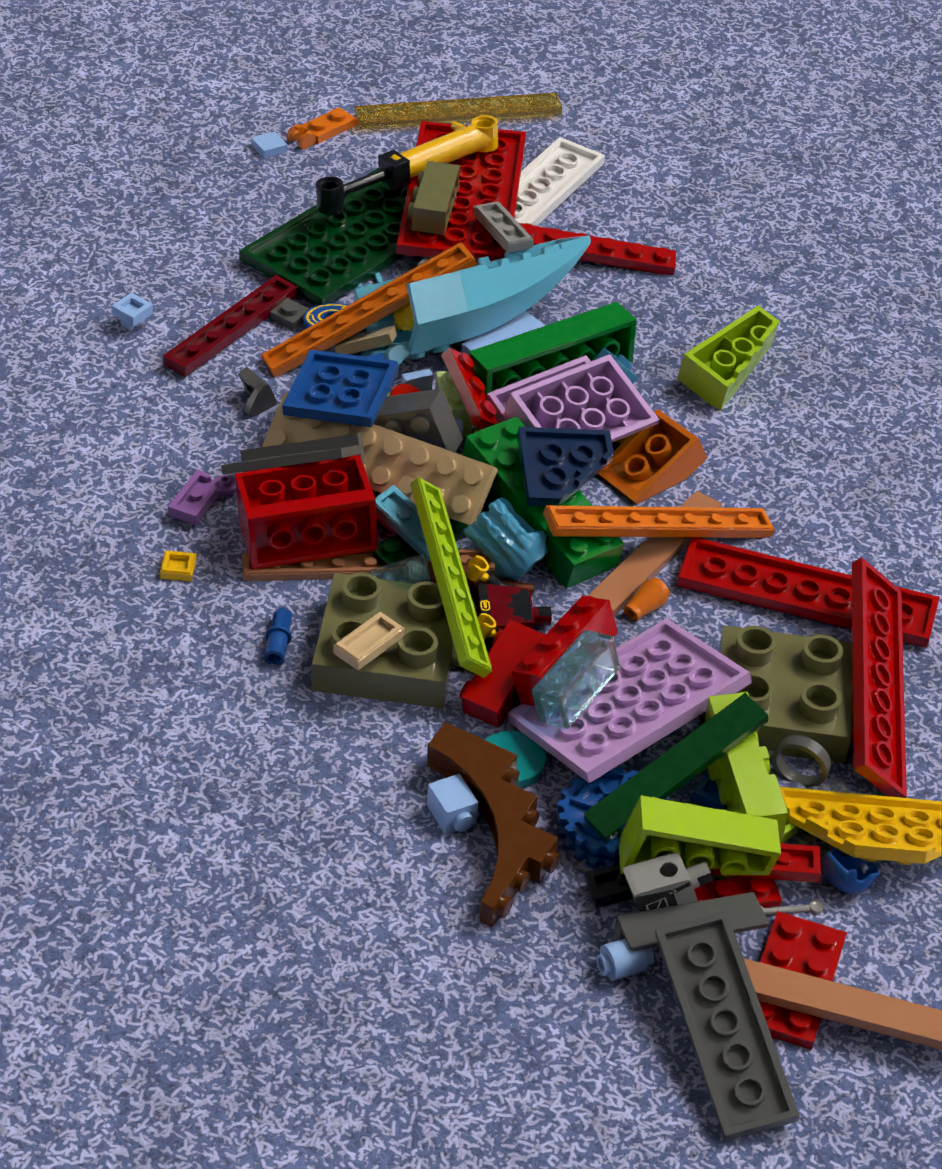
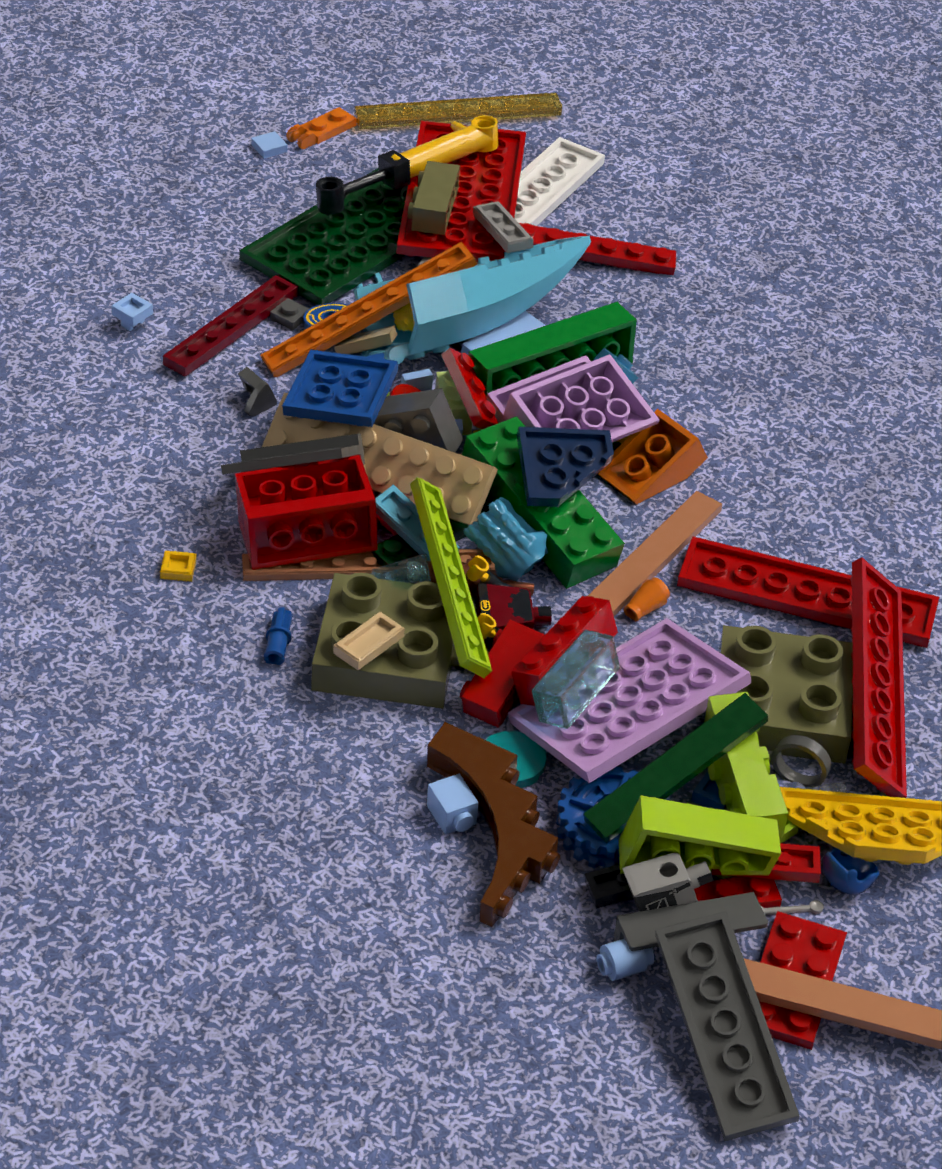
medium lavender hinge [168,470,236,525] -> none
orange tile [543,505,775,538] -> none
lime wedge [677,305,780,411] -> none

